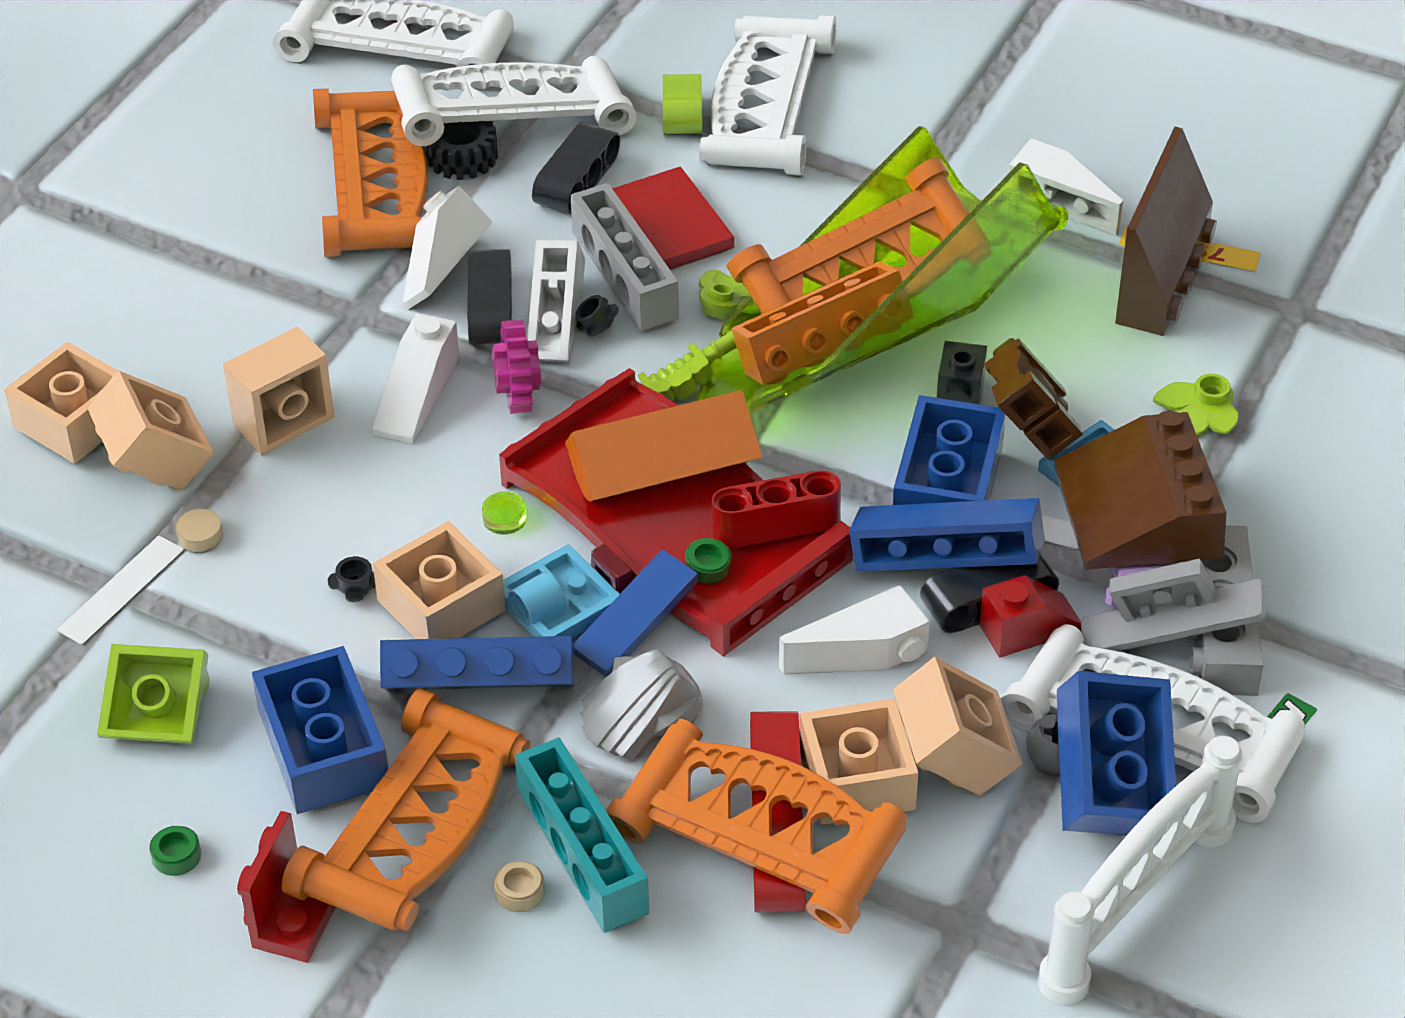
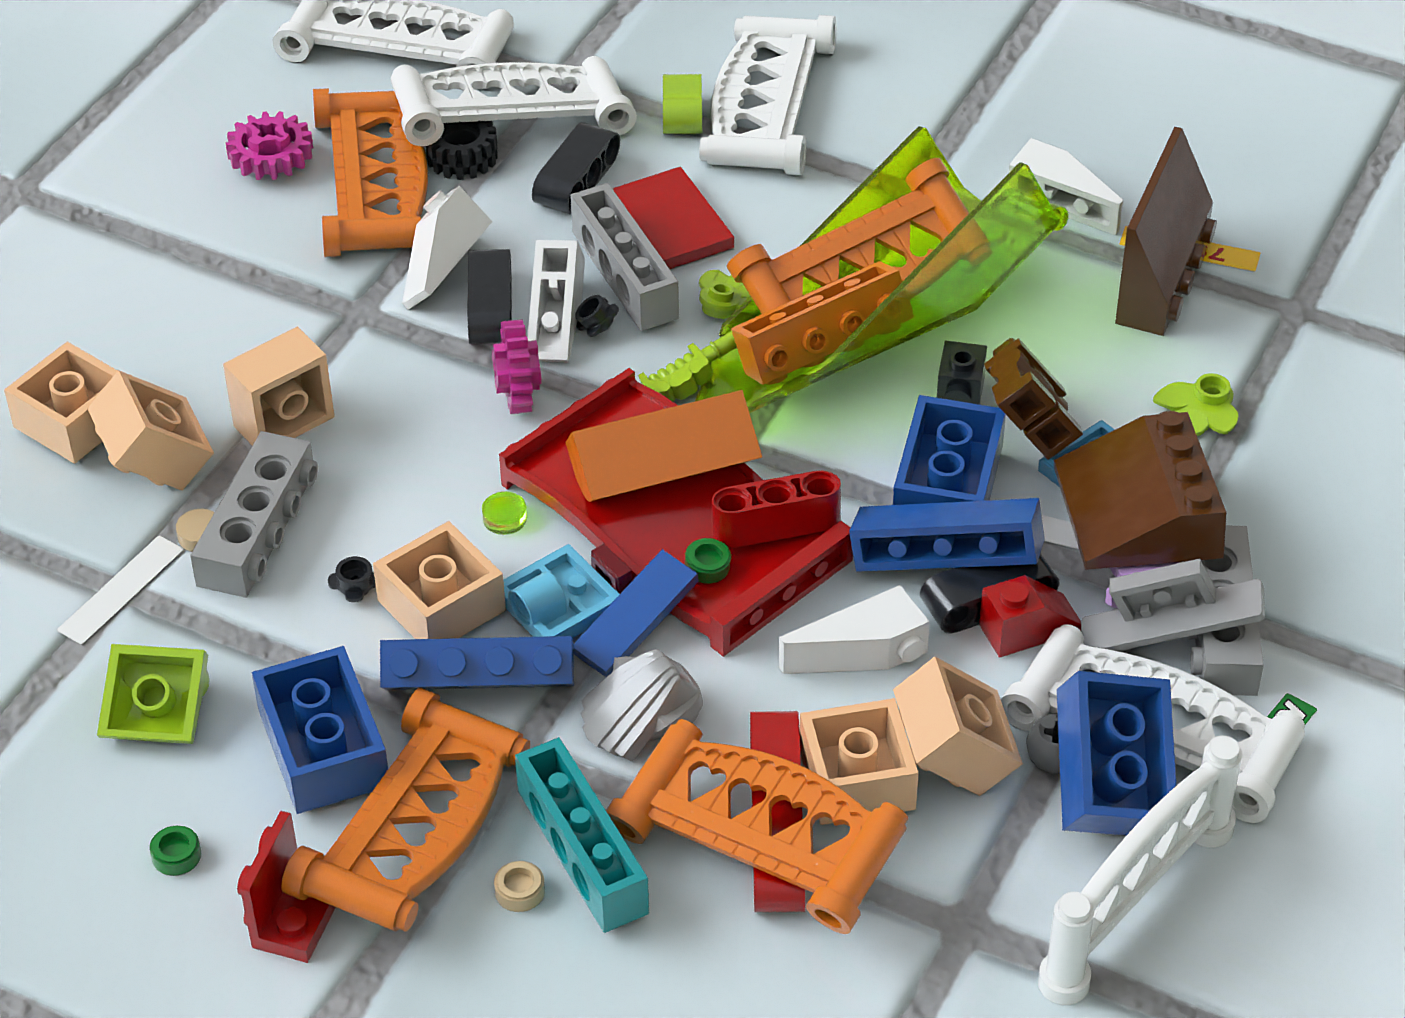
white slope [372,313,460,444] -> none
none -> light grey brick [190,431,318,598]
none -> dark pink gear [225,111,314,180]

